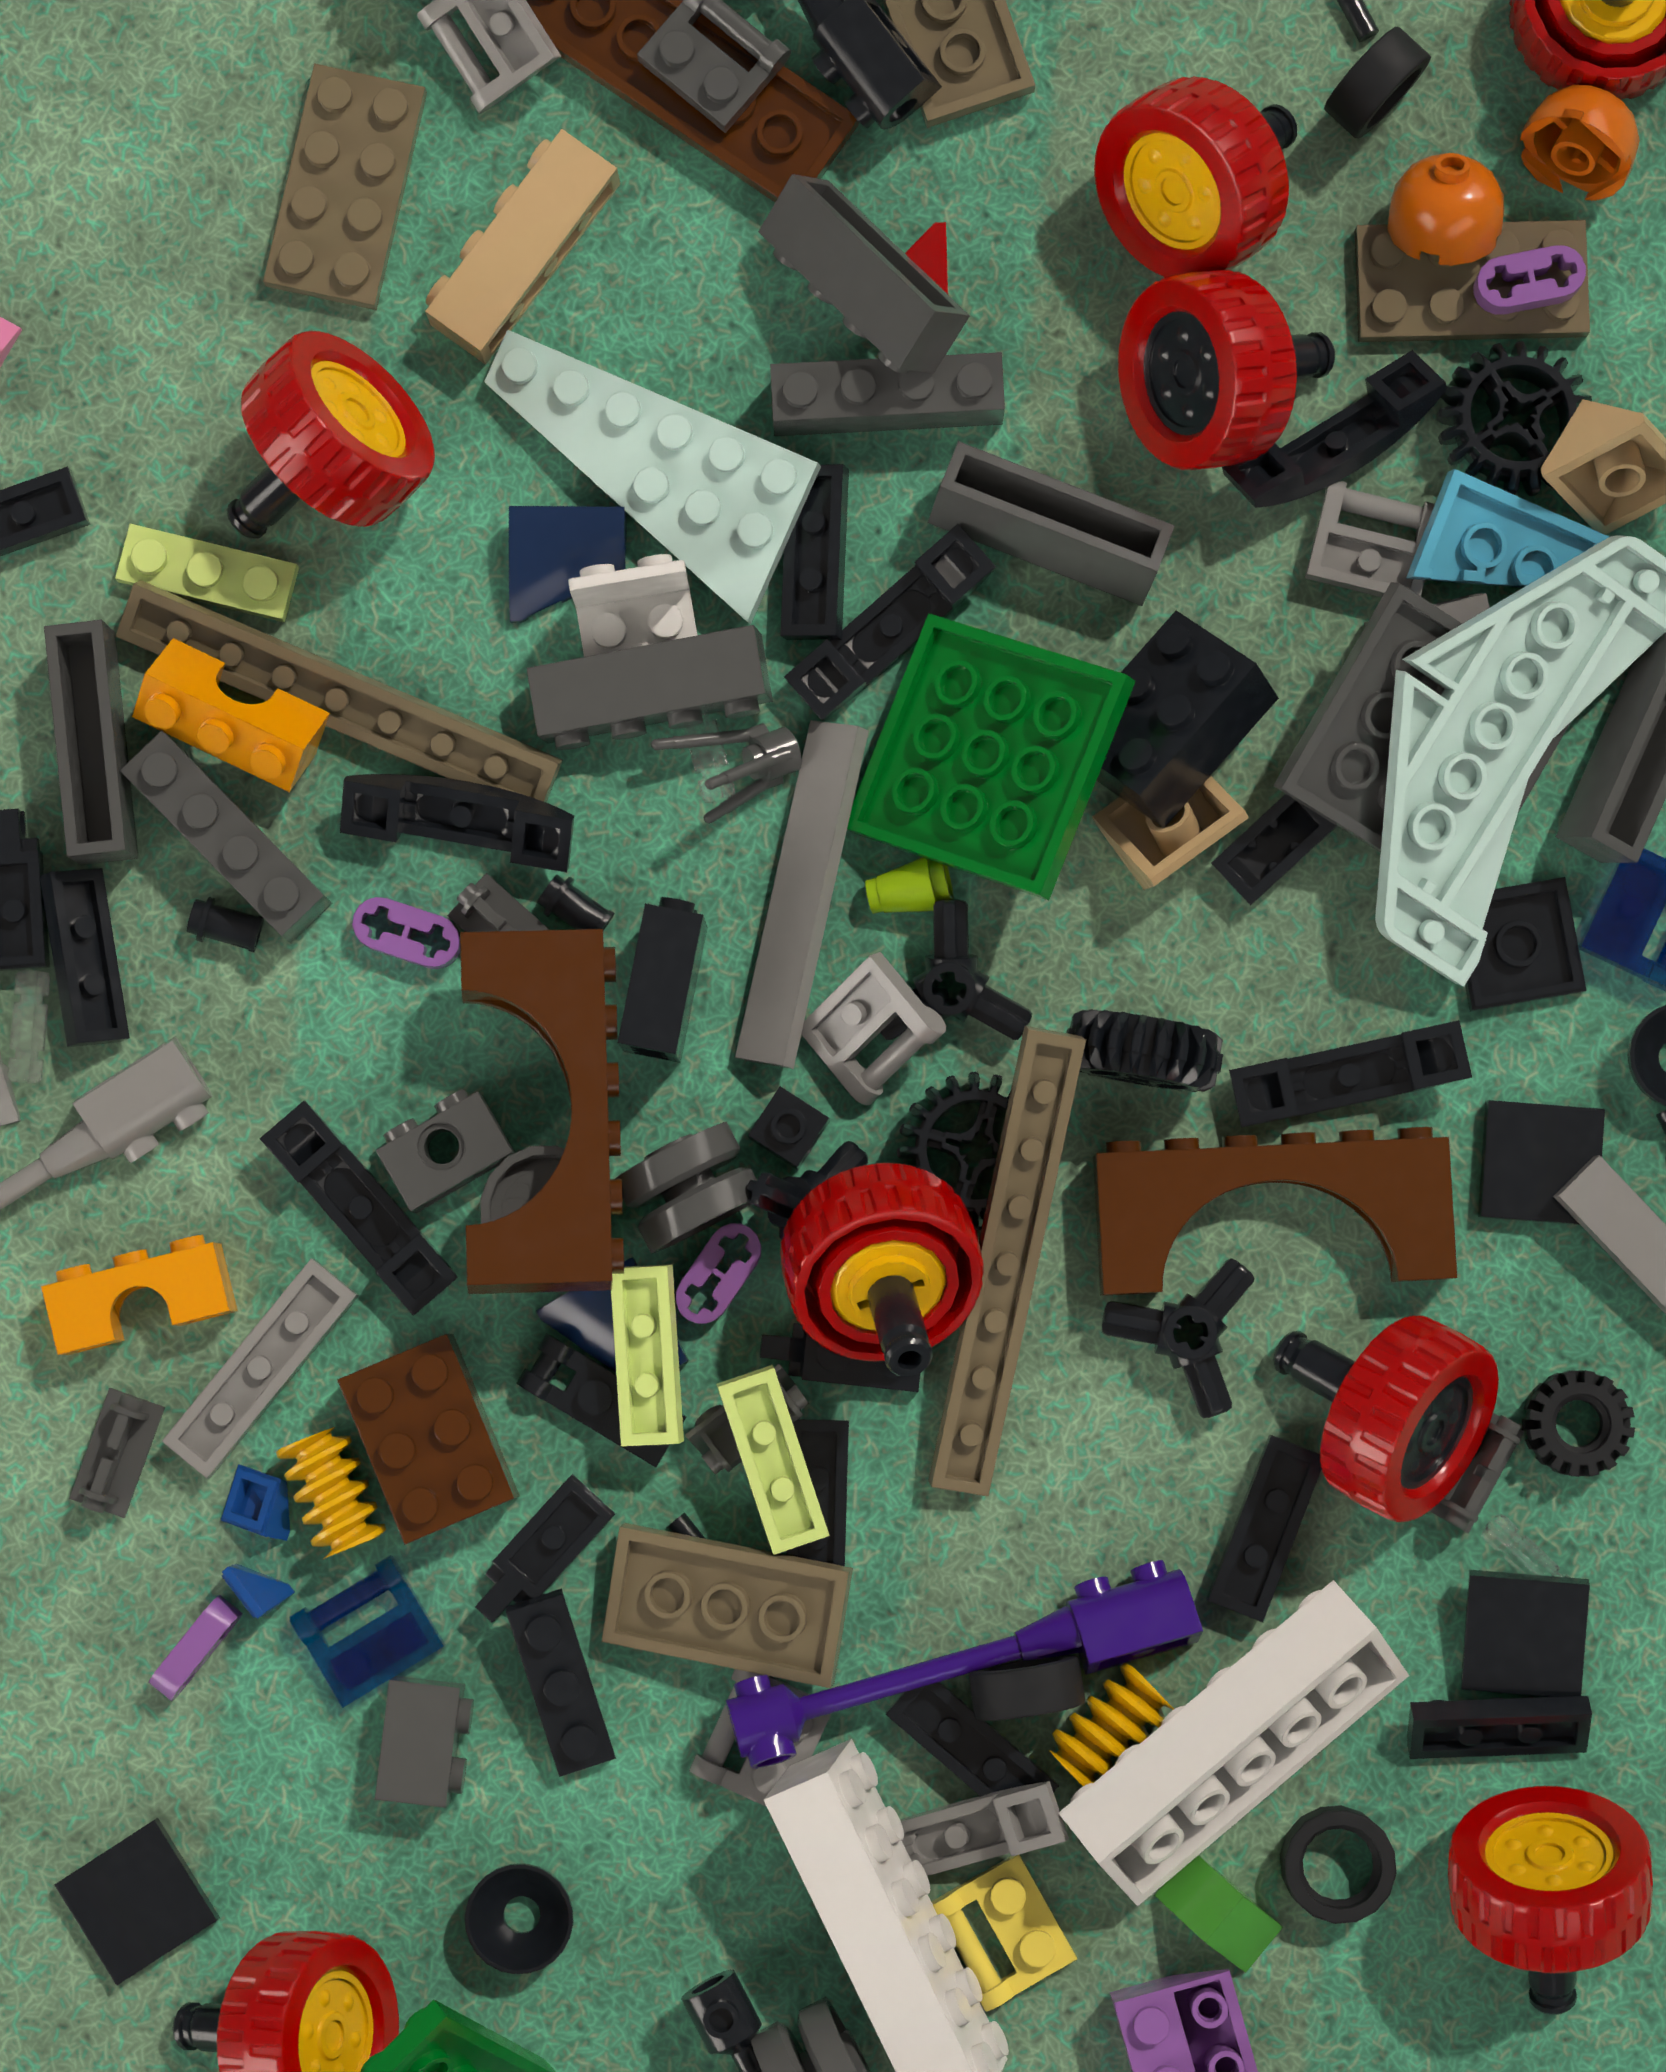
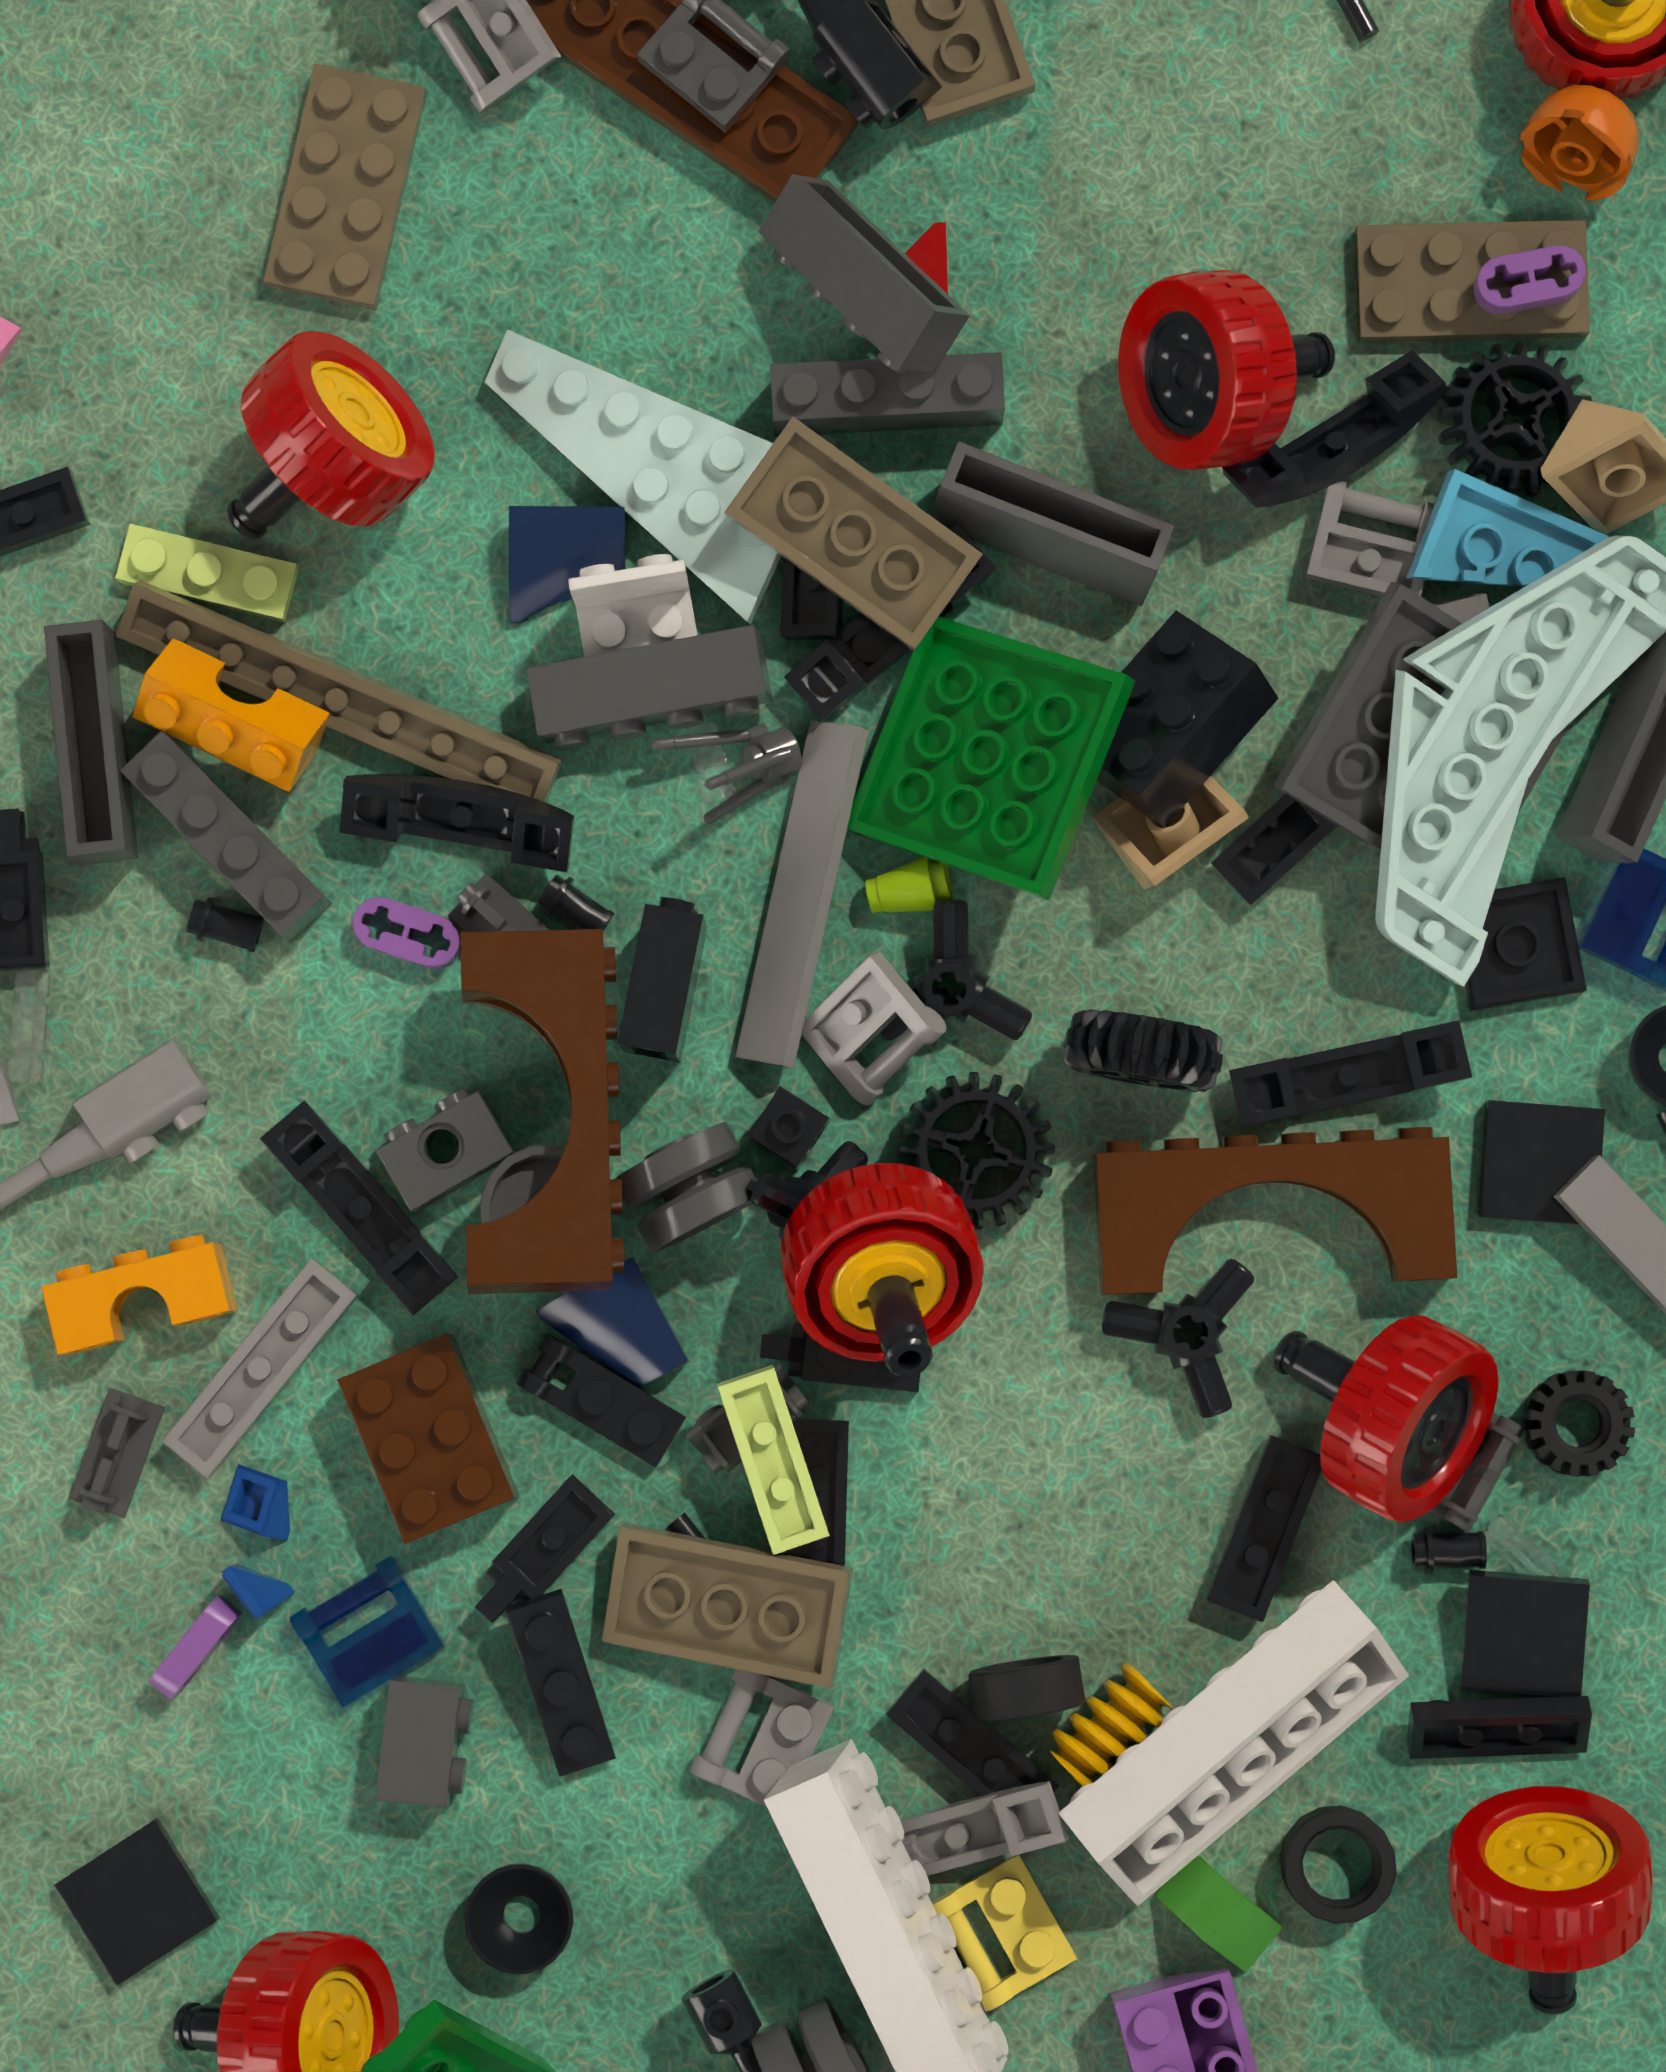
black plate [40,868,130,1047] -> none
yellow piece [276,1427,386,1560] -> none
tan brick [425,129,620,365] -> none
yellowish green plate [611,1264,684,1446] -> none
medium lavender beam [676,1223,761,1324] -> none
dark purple bar [726,1560,1203,1769] -> none
dark tan plate [928,1026,1086,1496] -> none
red wheel [1094,76,1297,277] -> none
black tyre [1324,27,1431,139] -> none
orange cylinder [1387,153,1504,266] -> none
none -> dark tan plate [724,417,983,651]
none -> black pin [1411,1527,1487,1575]

